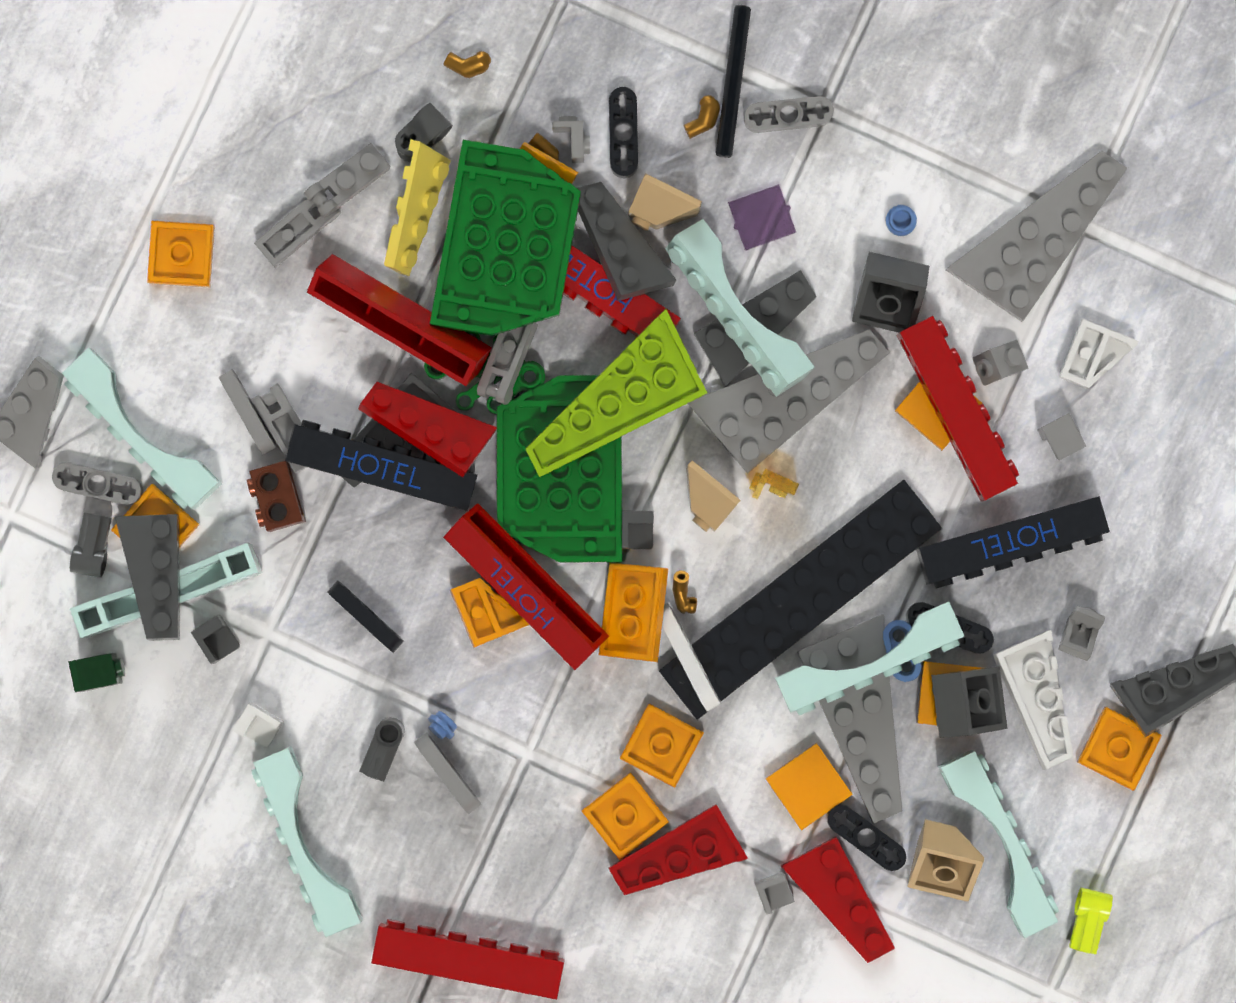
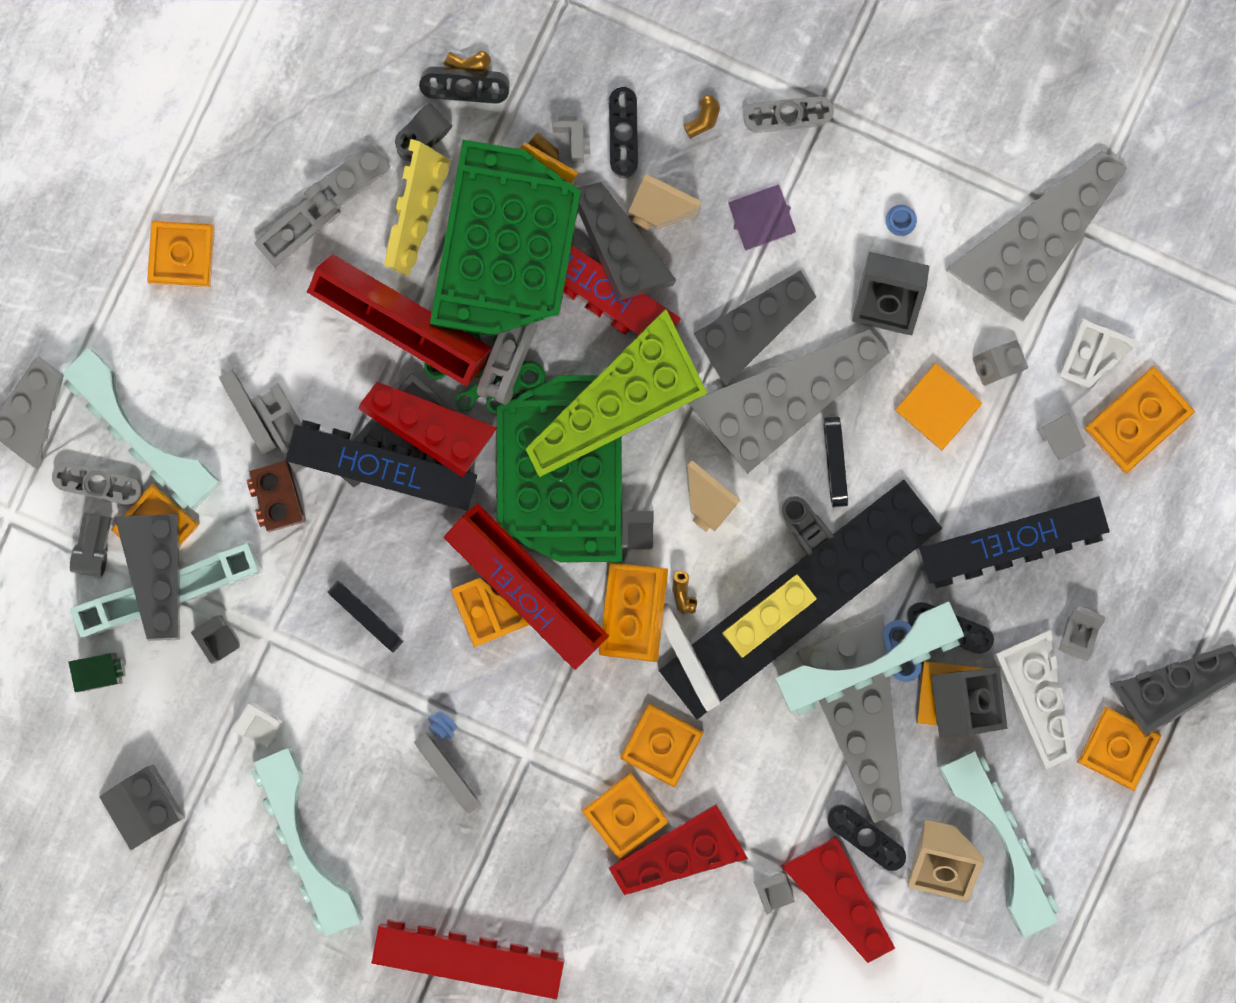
dark grey piece [359,717,405,782] -> none
light aqua arch [665,219,815,397] -> none
black axle [716,5,751,158] -> none
clear yellow bracket [749,468,799,500] -> none
light orange tile [765,743,853,831] -> none
red brick [896,316,1019,501] -> none
neon yellow piece [1069,887,1113,954] -> none
none -> dark grey slope [99,764,185,850]
none -> black beam [419,67,510,104]
none -> light yellow brick [722,574,817,658]
none -> dark grey piece [779,496,834,555]
none -> black beam [823,417,848,508]
none -> light orange tile [1083,366,1195,474]

